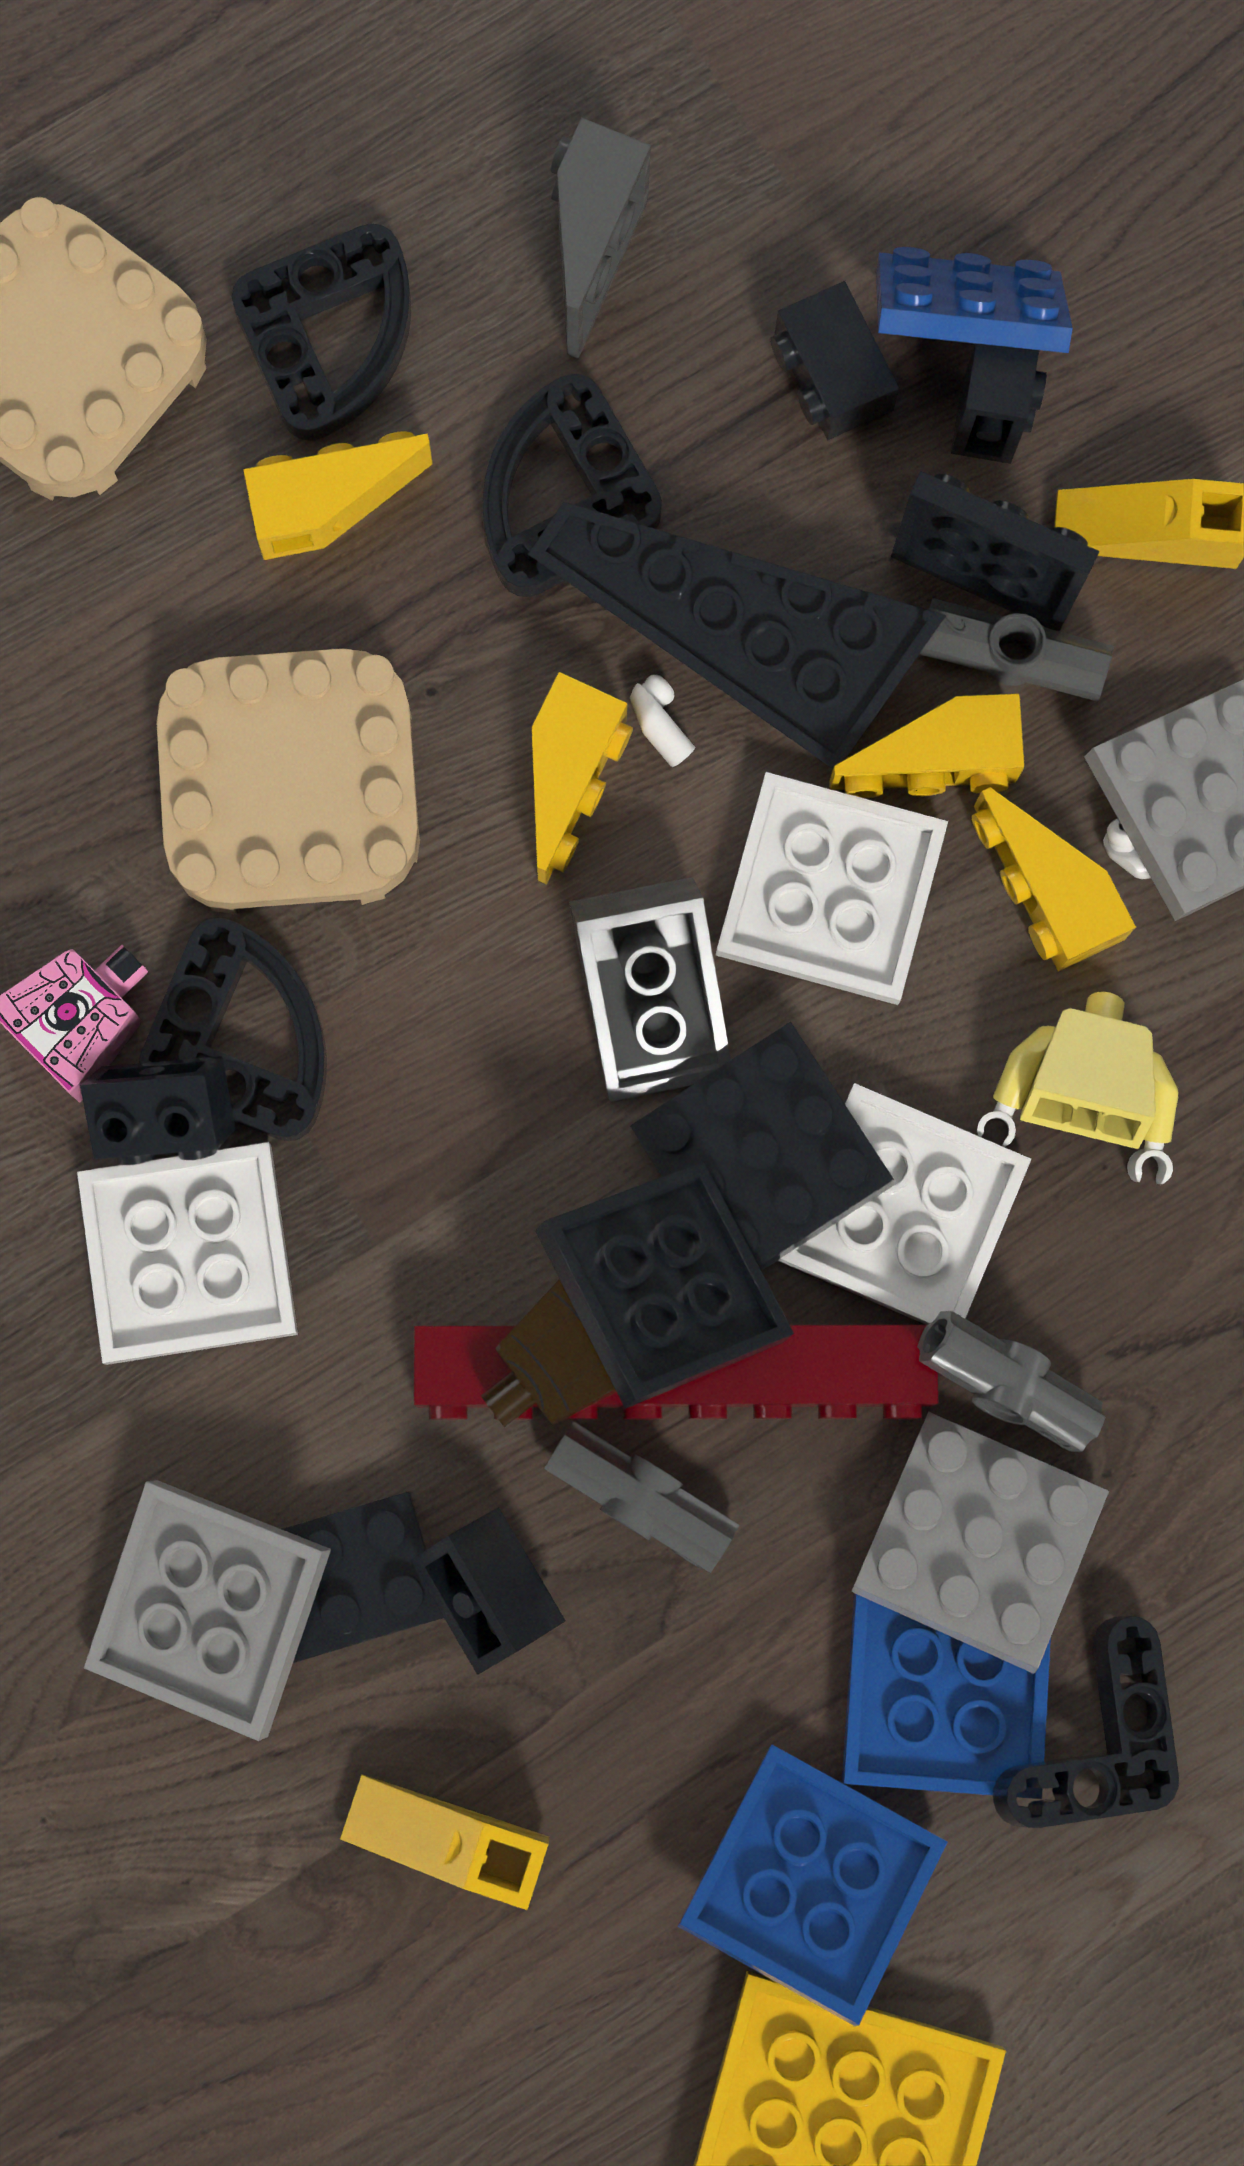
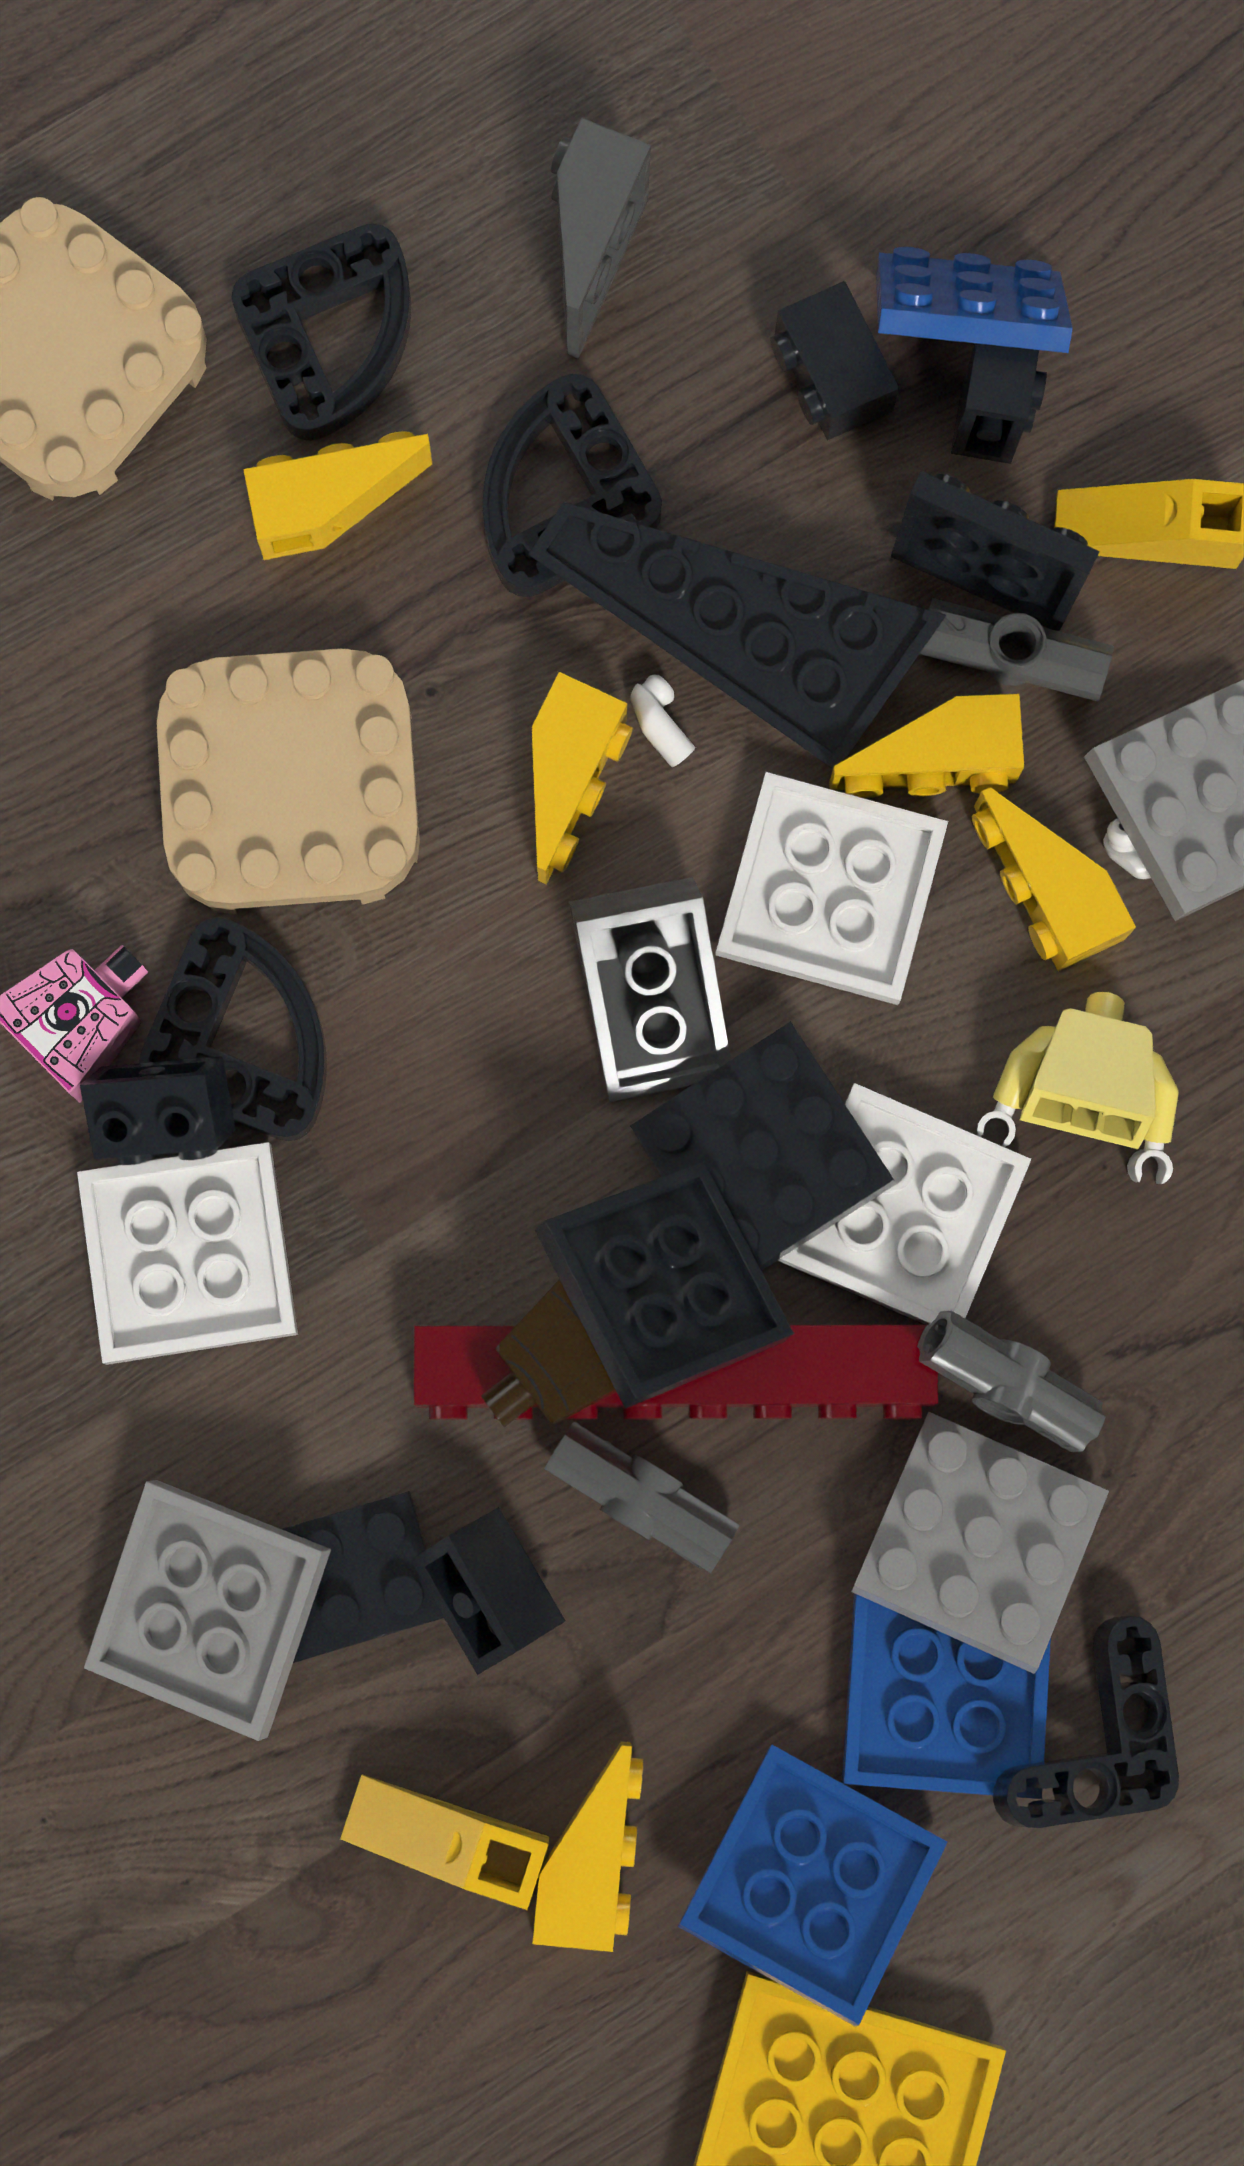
none -> yellow slope [532,1741,643,1952]

